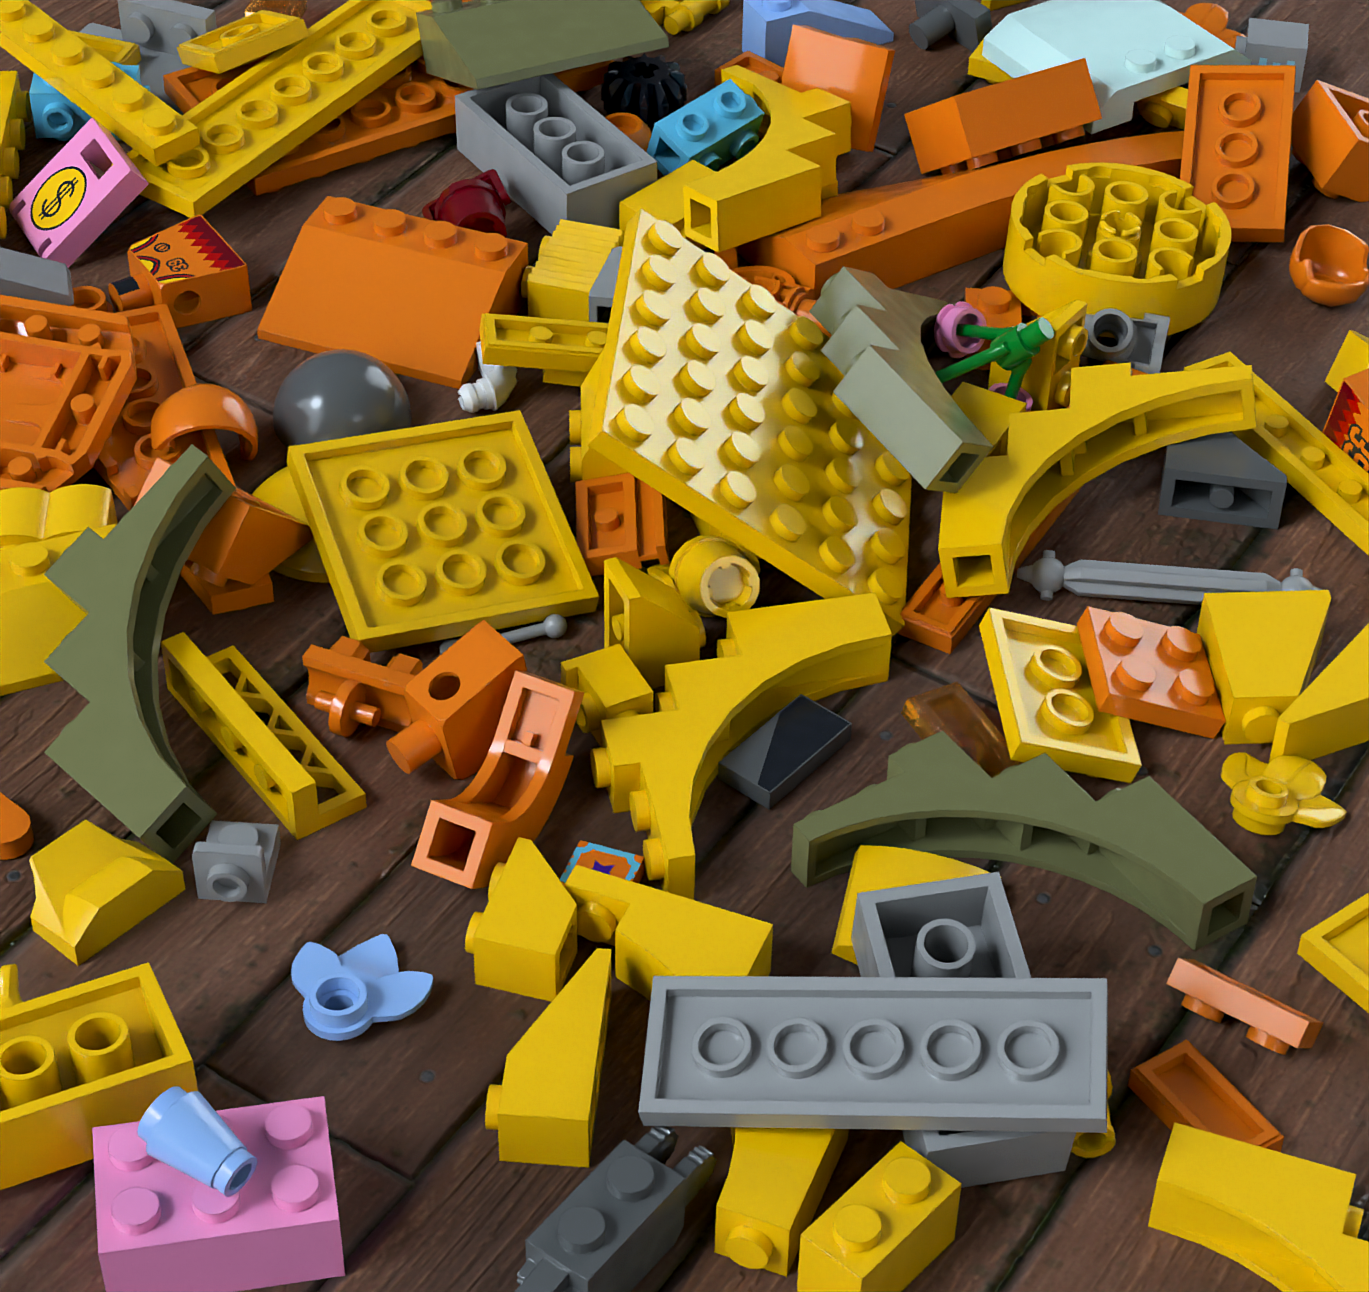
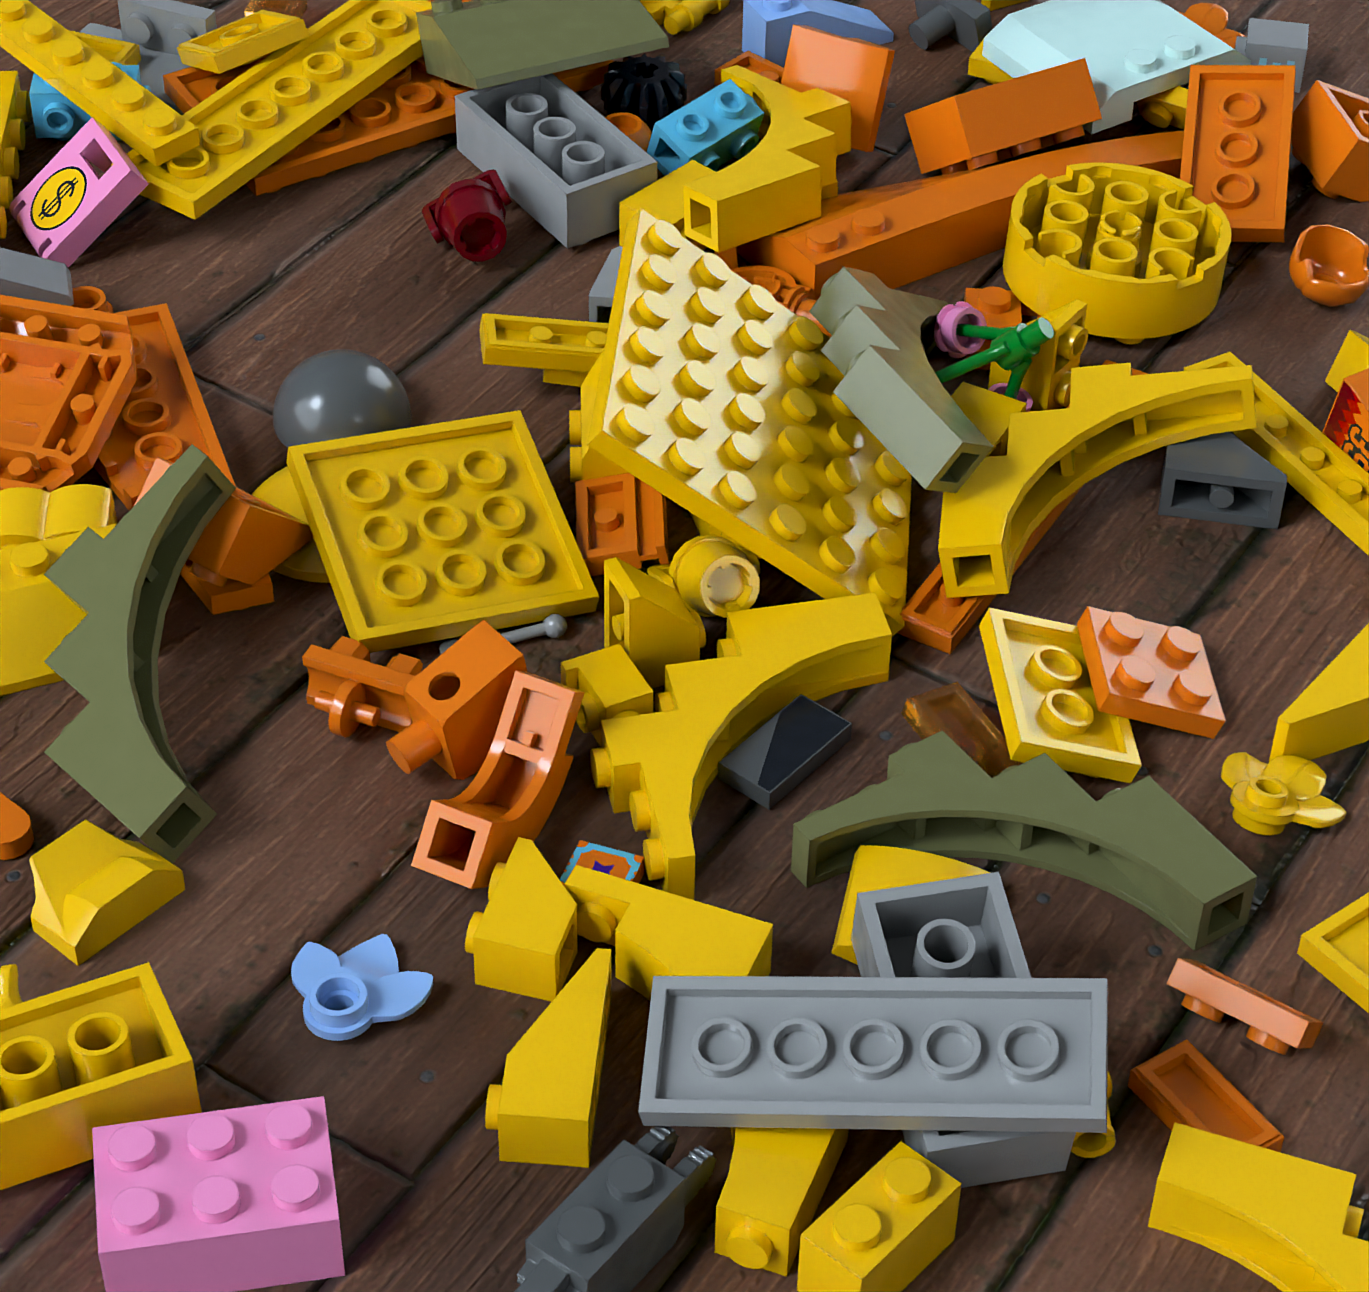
orange torso [108,214,252,329] -> none
light blue cone [137,1086,257,1197] -> none
orange helmet [151,383,258,461] -> none
yellow fence [161,632,367,840] -> none
light grey bracket [192,820,281,903] -> none
orange slope [257,196,528,389] -> none
white piece [457,341,518,413] -> none
yellow brick [521,219,624,322] -> none
light grey wheel [1017,550,1322,605] -> none
light grey plate [1080,308,1170,374] -> none
yellow slope [1197,590,1331,745] -> none

